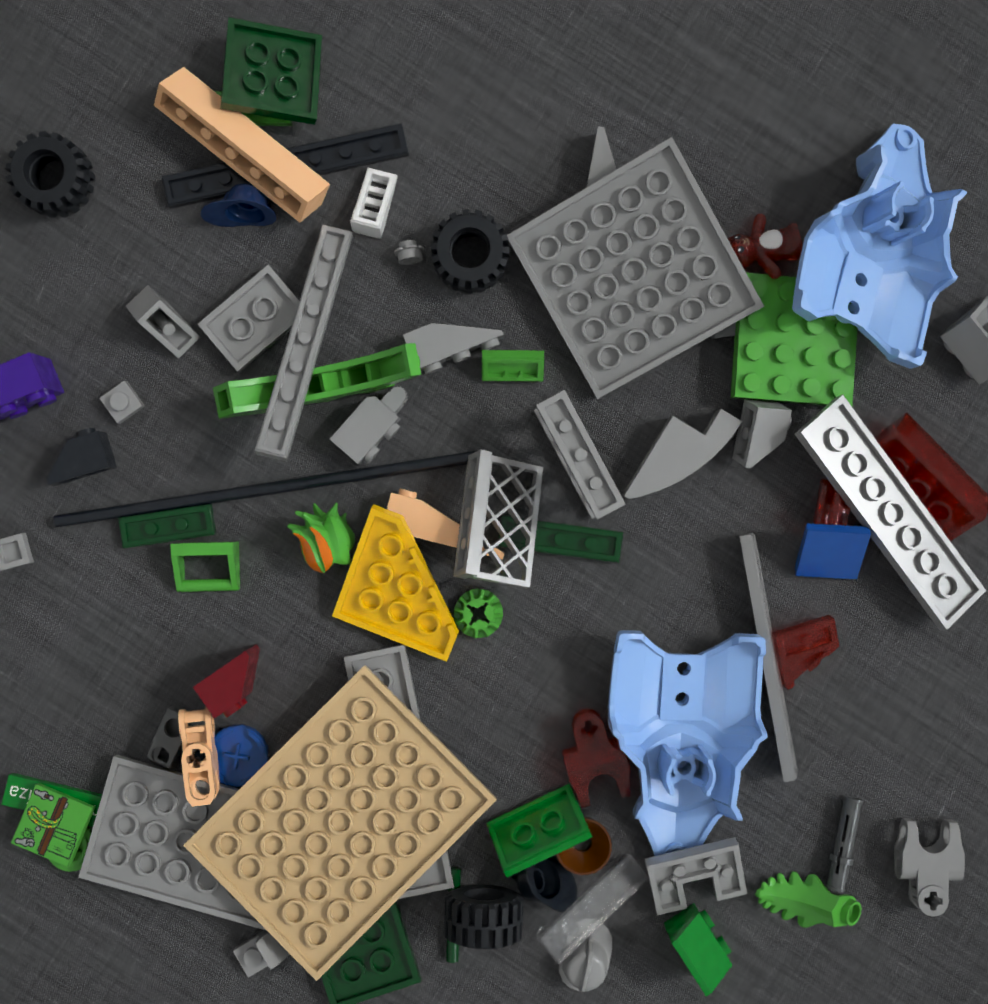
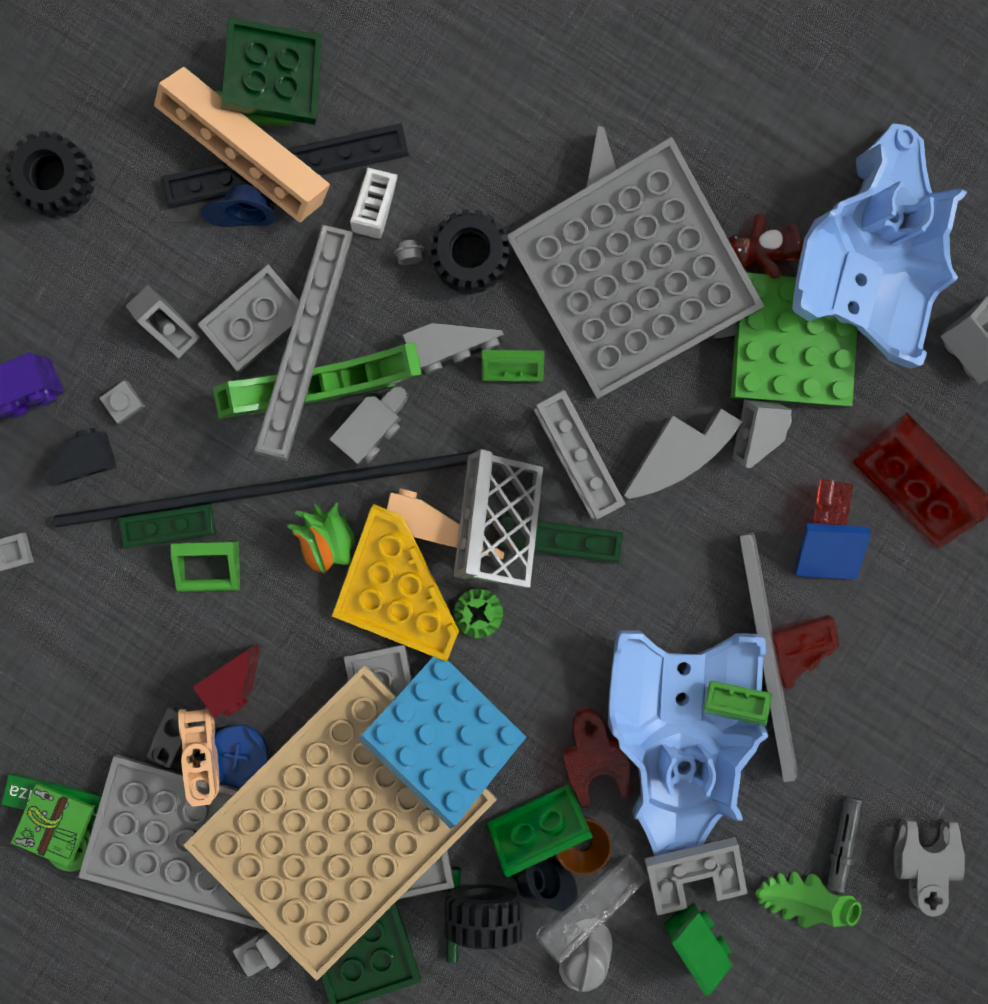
plate [795,395,986,630] -> none
none -> dark azure plate [358,657,526,829]
none -> bright green plate [703,680,772,726]

